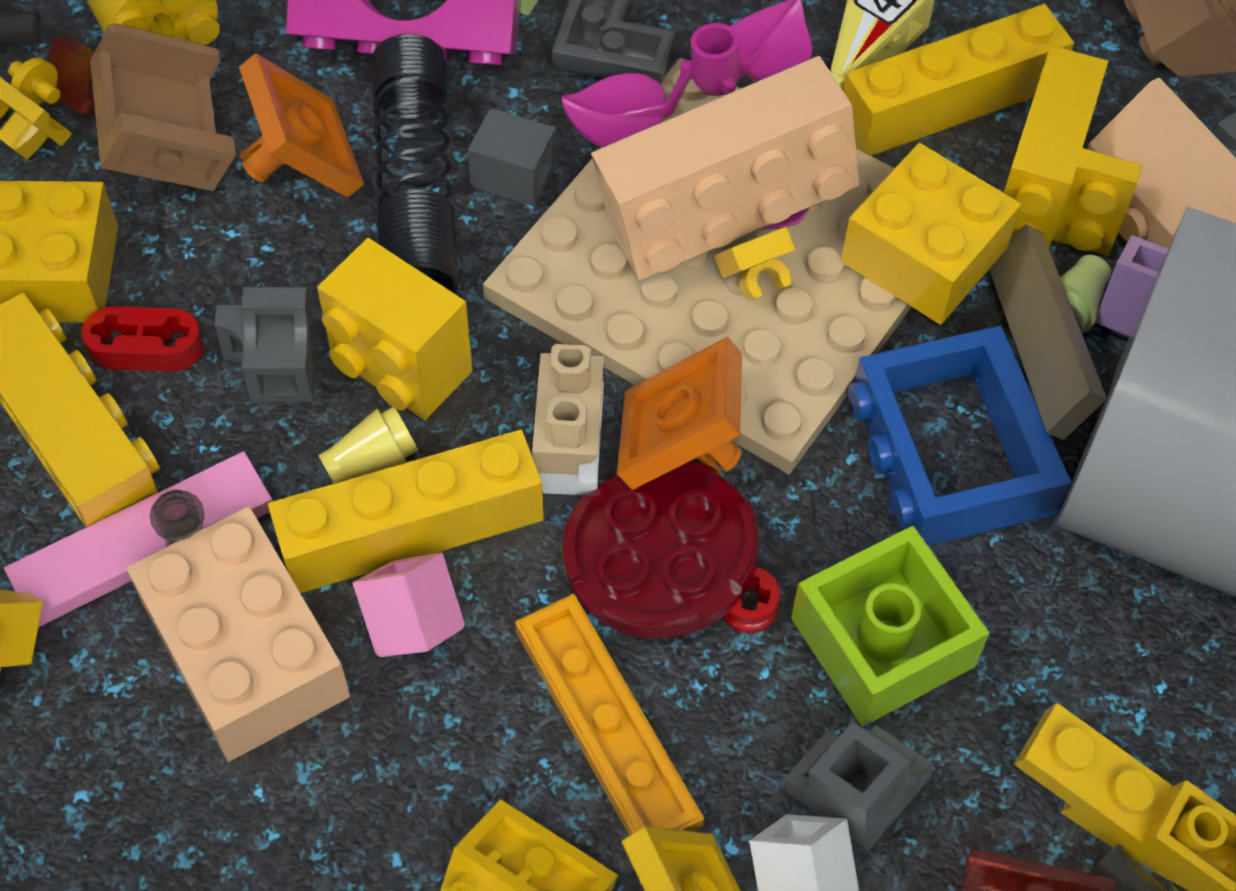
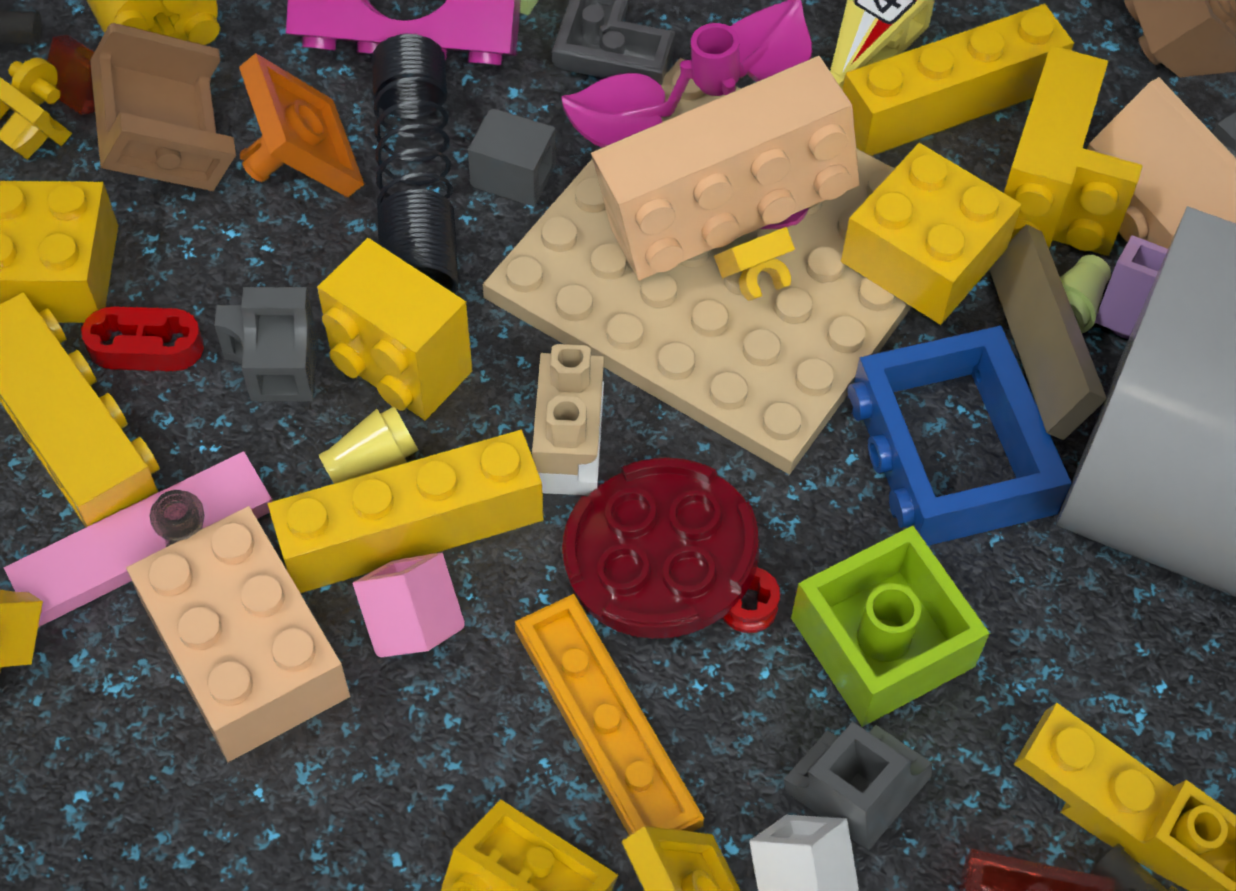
orange tile [617,336,742,490] -> none

